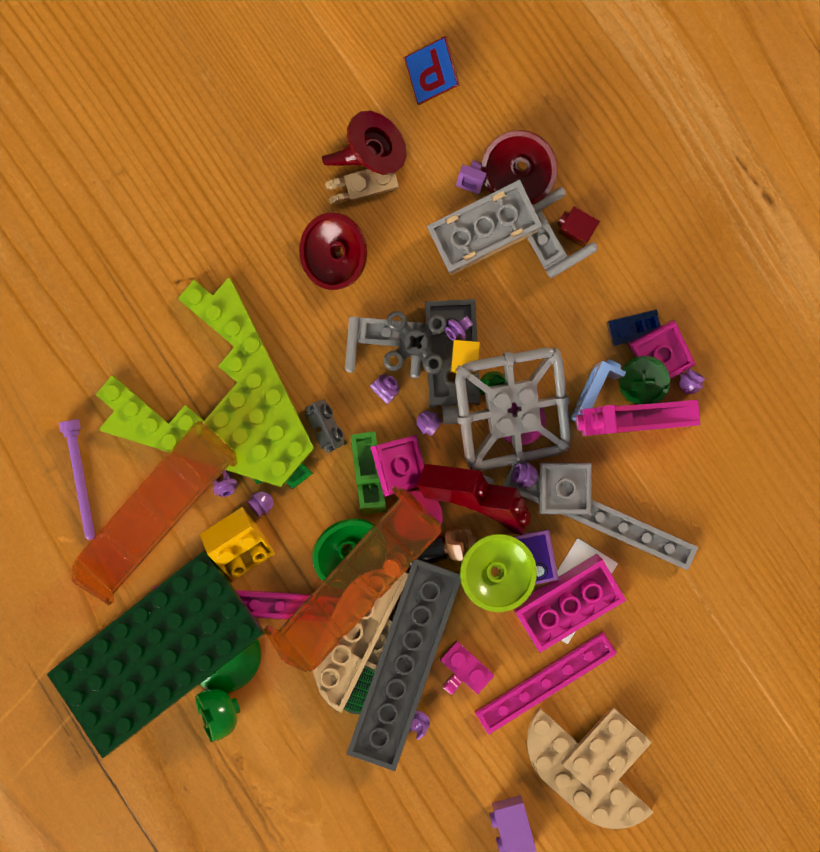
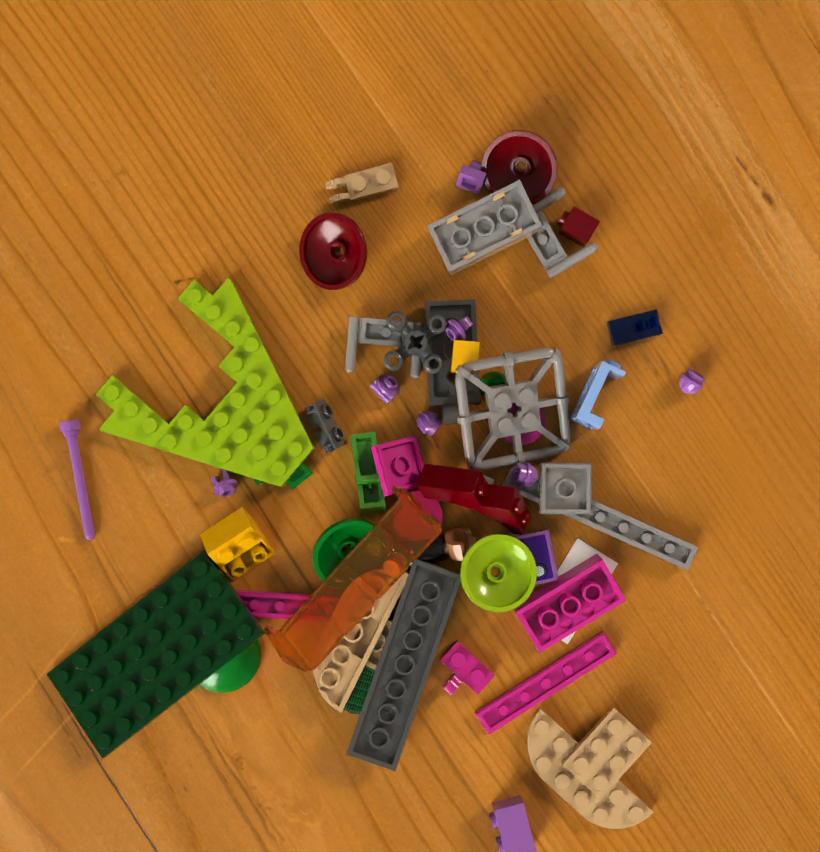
clear orange piece [71,421,237,605] -> none
green cylinder [195,689,240,742] -> none
medium lavender plate [247,492,273,518] -> none
dark red piece [322,111,407,175] -> none
blue piece [404,36,460,105] -> none
medium lavender plate [409,711,430,740] -> none
dark pink arch [576,400,700,436] -> none
green tile [619,356,670,405] -> none
dark pink tile [628,320,696,379] -> none

